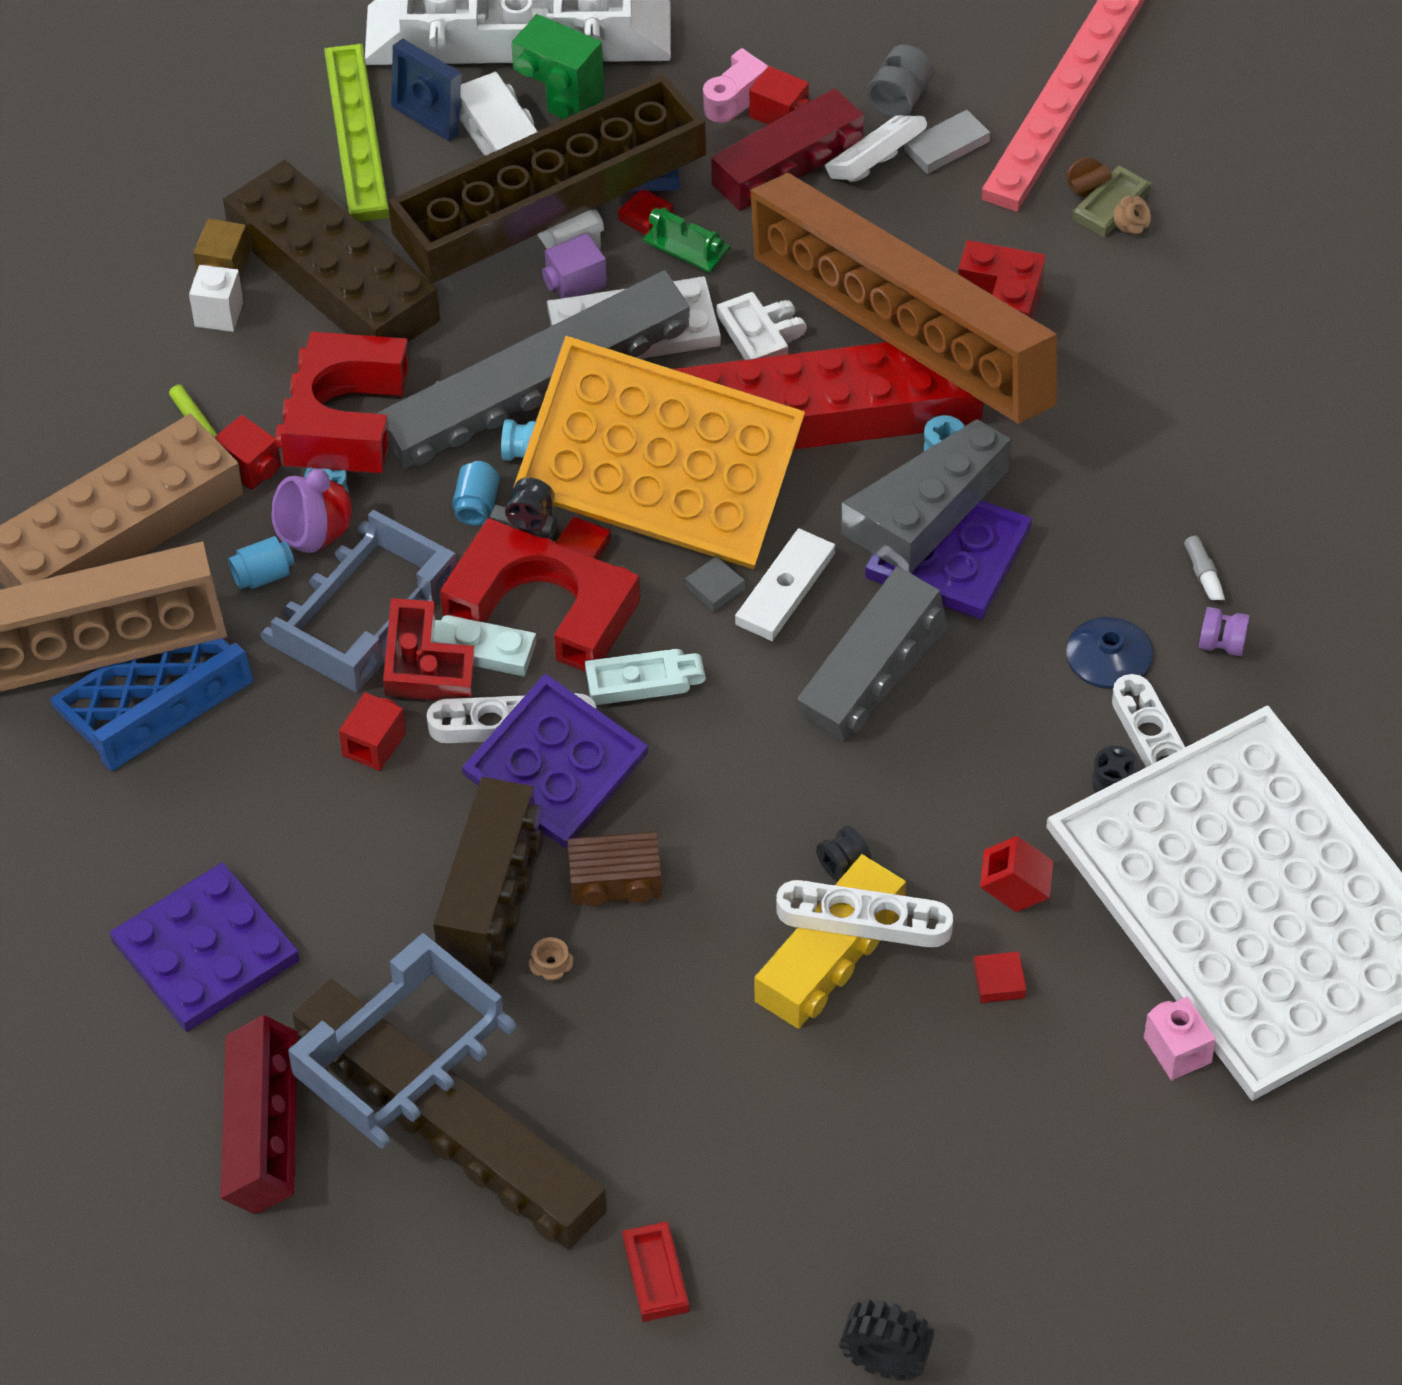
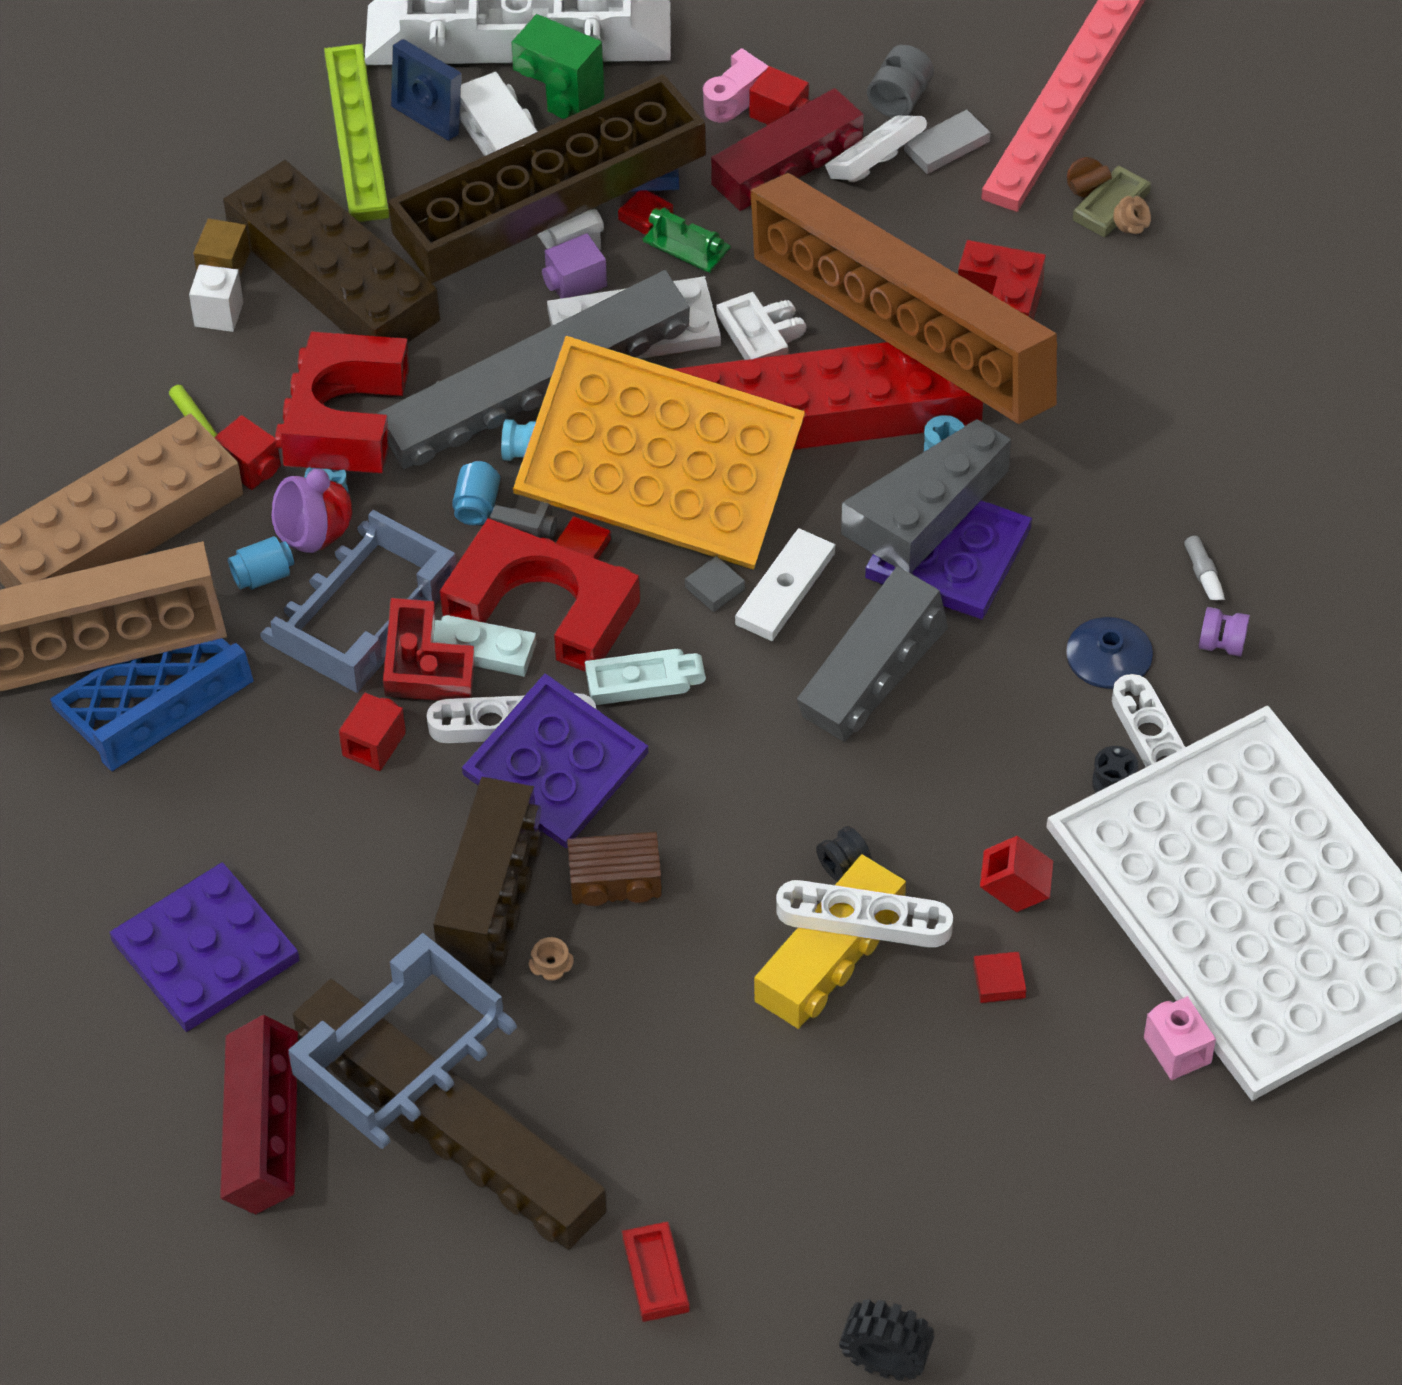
black wheel [505,477,555,531] -> none

